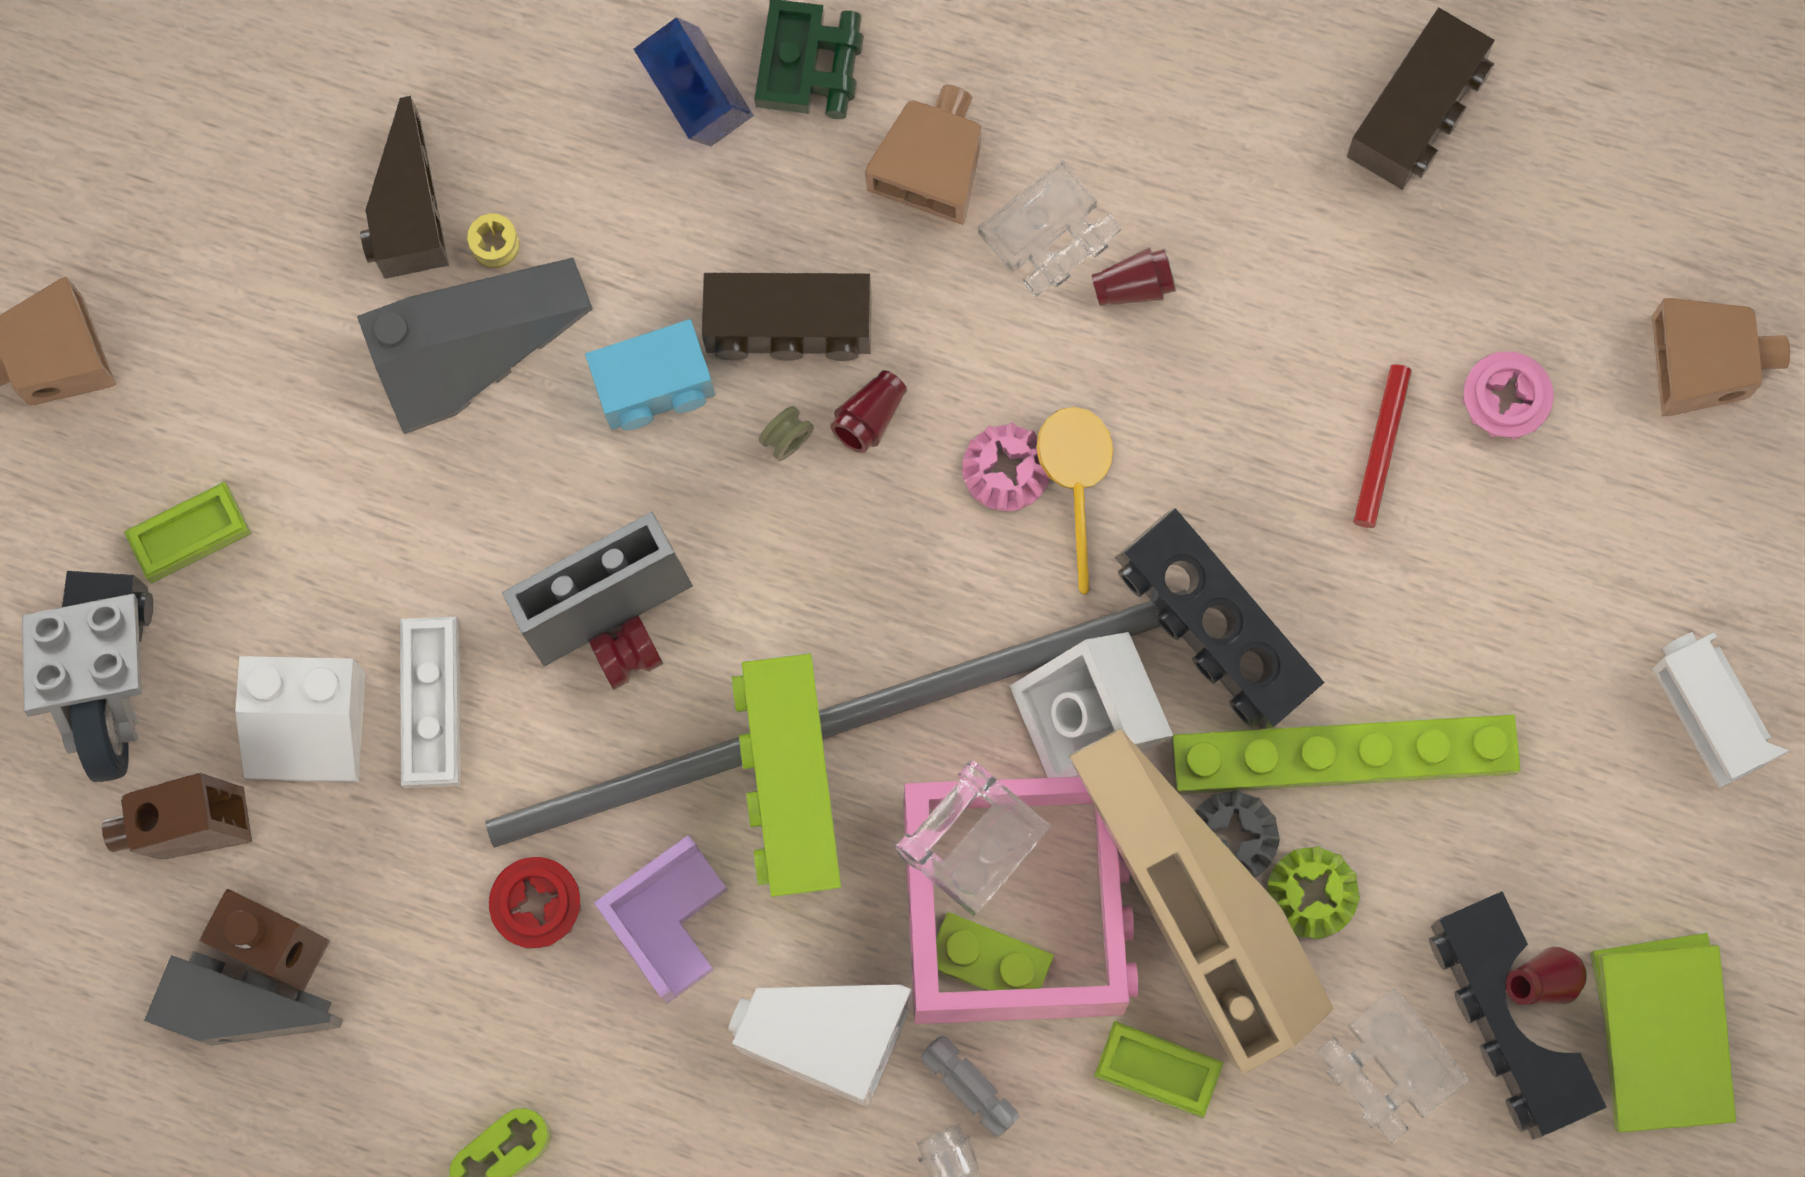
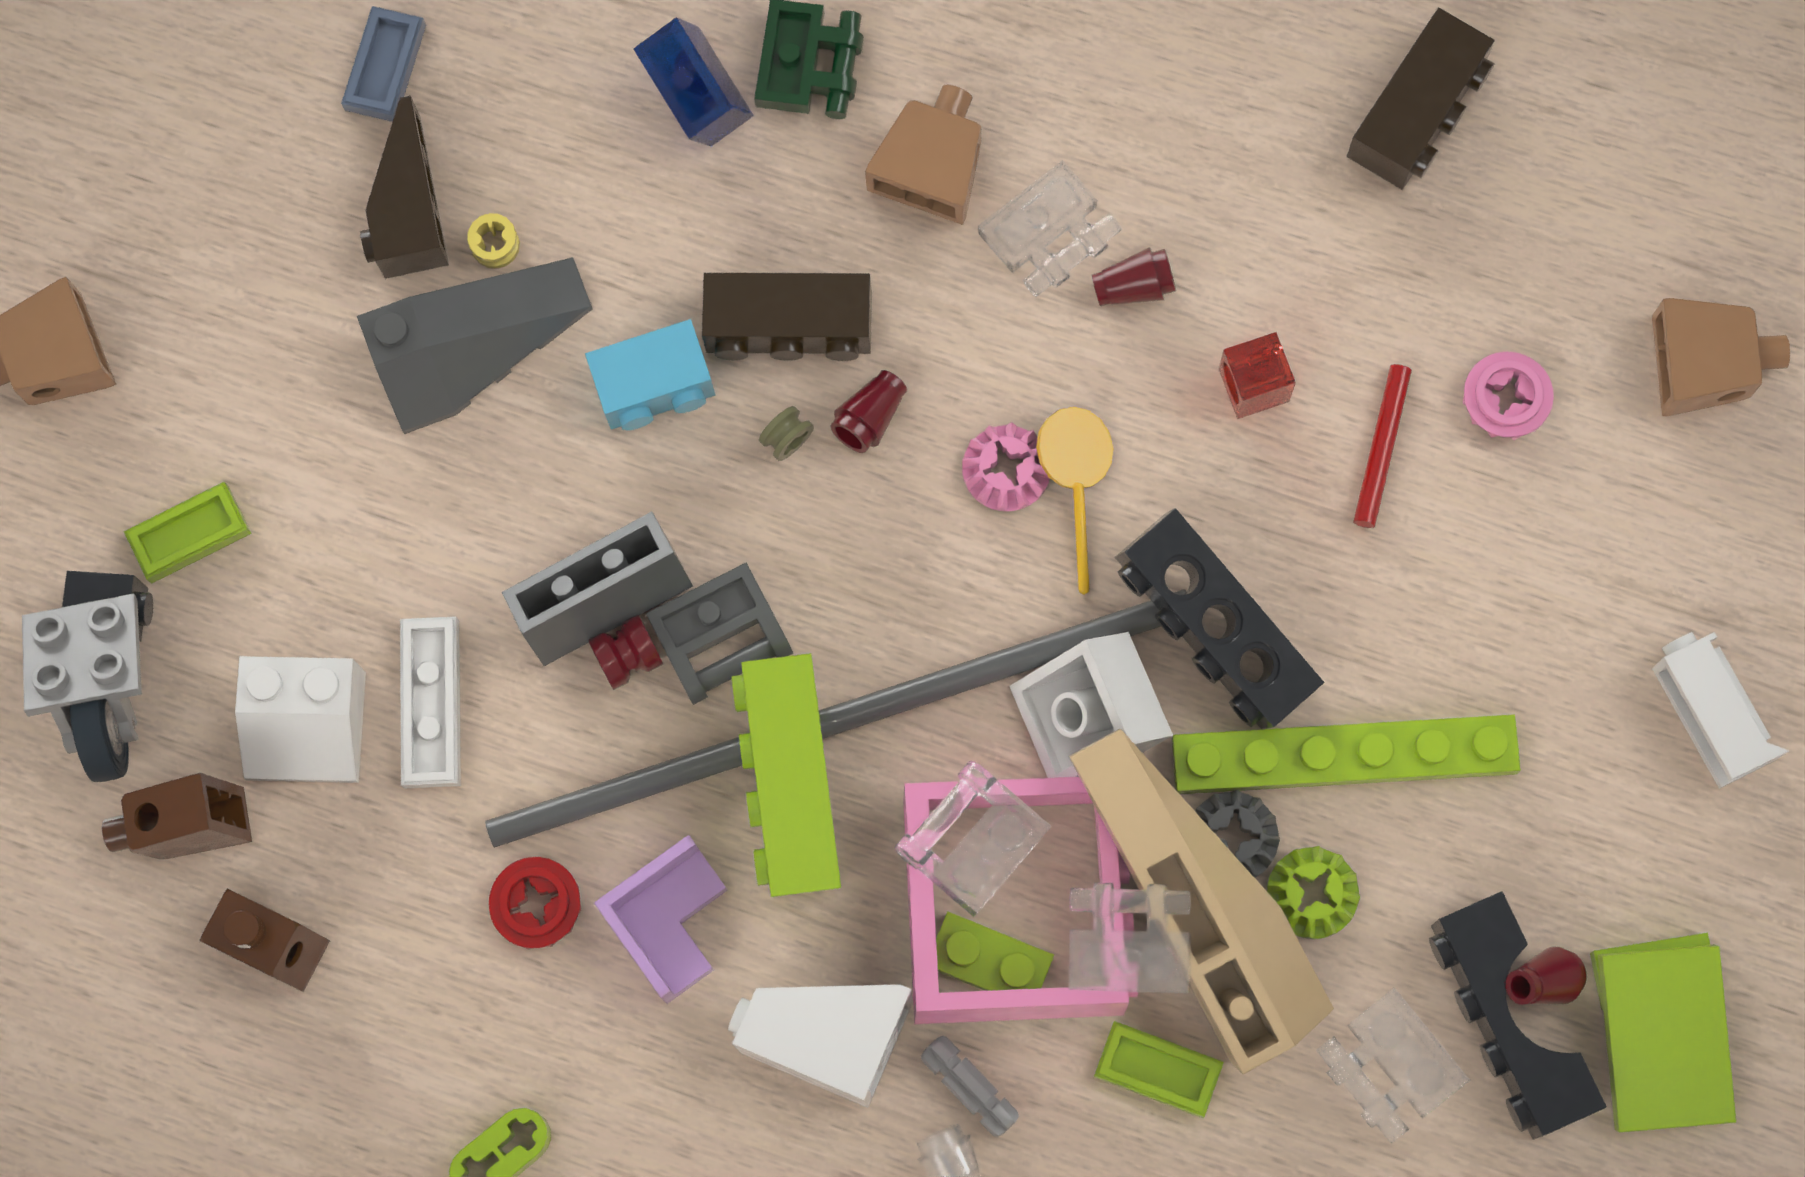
dark grey slope [144,951,343,1046] -> none
none -> sand blue tile [341,6,426,122]
none -> dark grey plate [646,562,793,705]
none -> clear plate [1069,882,1191,993]
none -> clear red brick [1218,332,1296,419]

